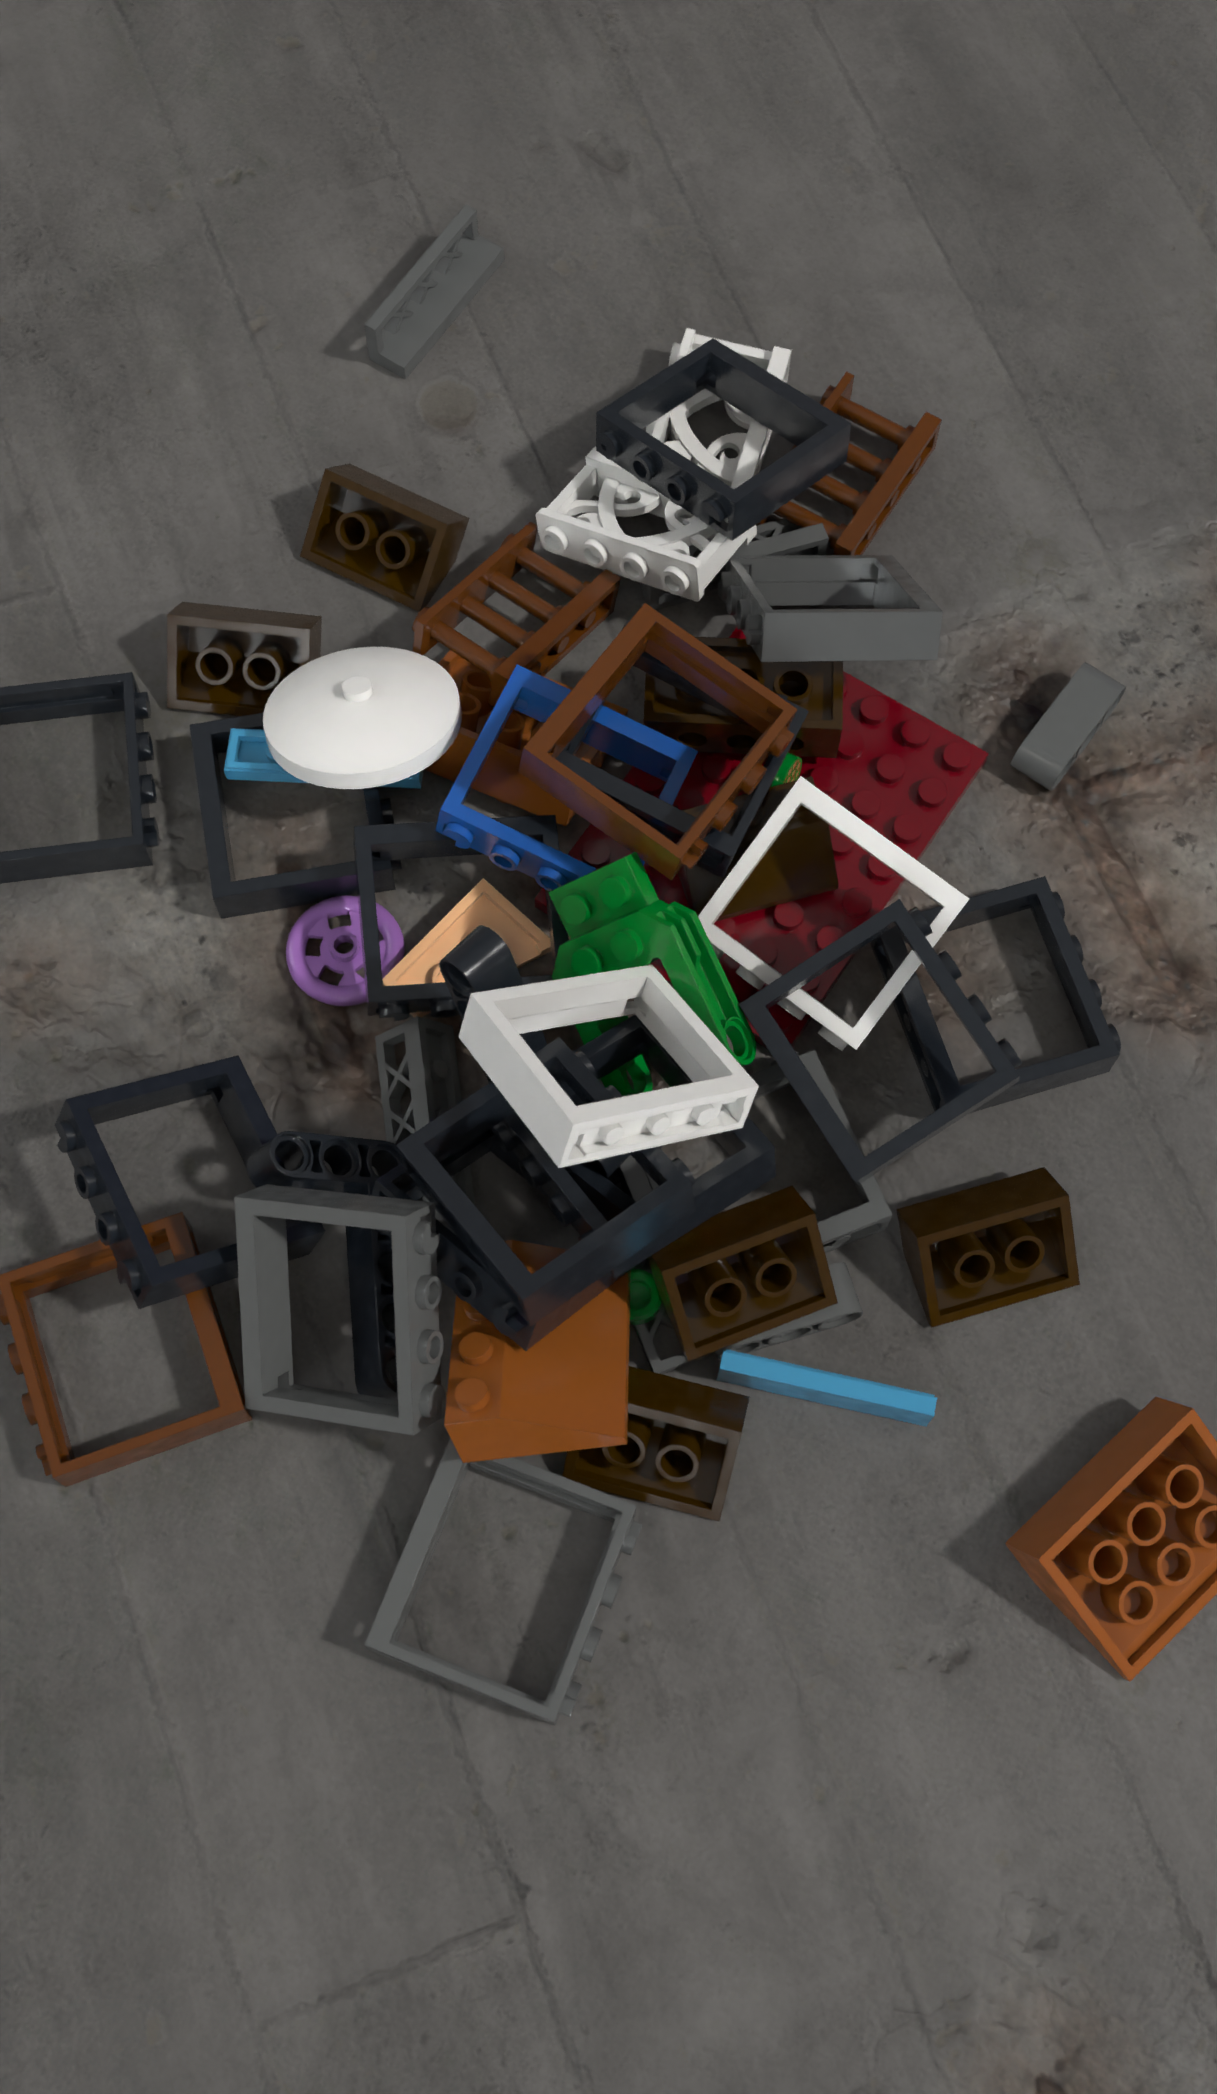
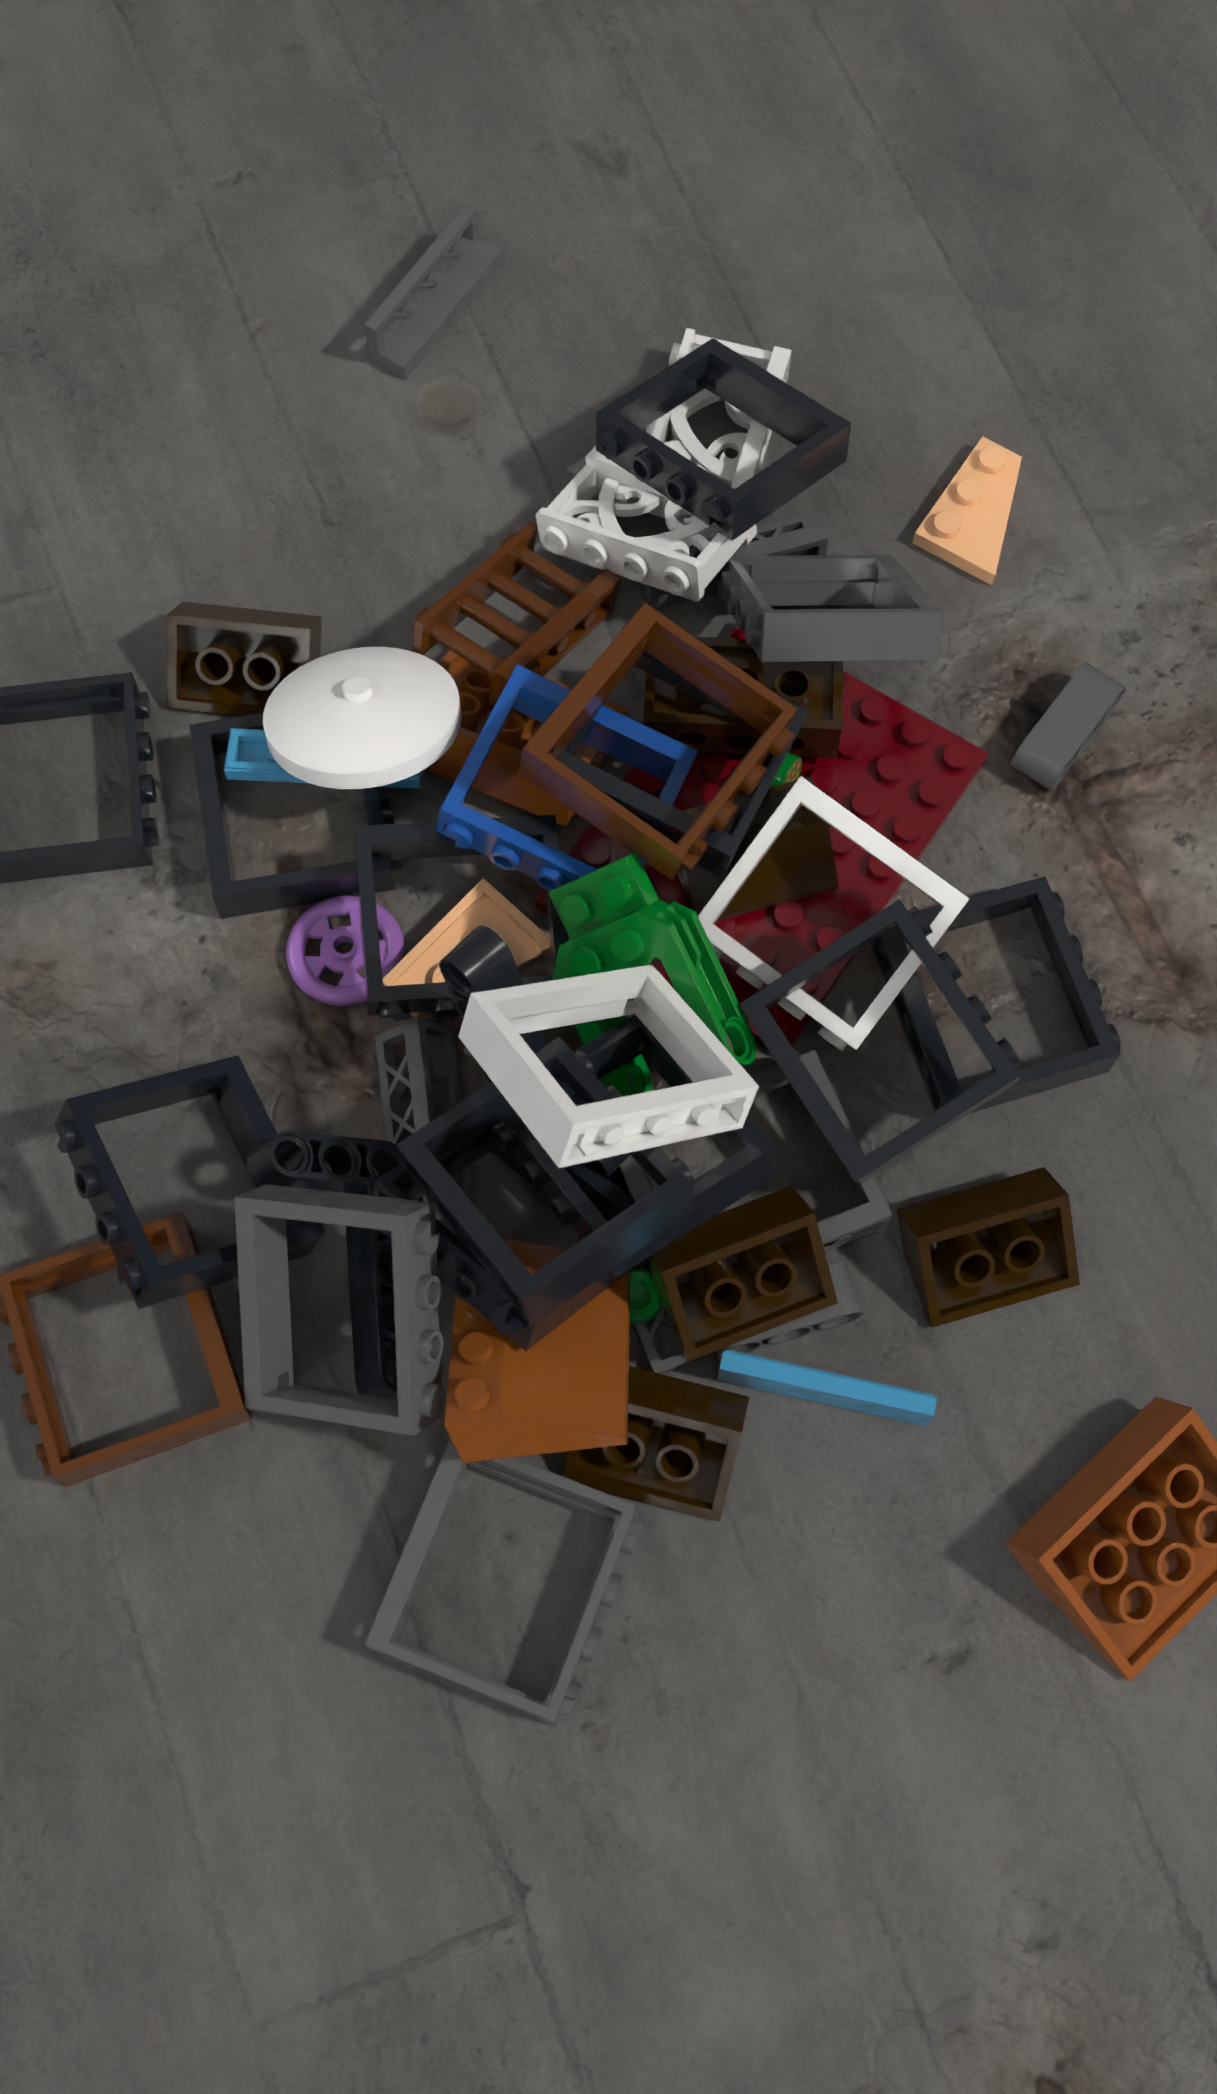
dark brown slope [300,463,469,612] -> none
reddish brown fence [756,372,942,555] -> none
none -> light nougat wing [913,436,1022,586]

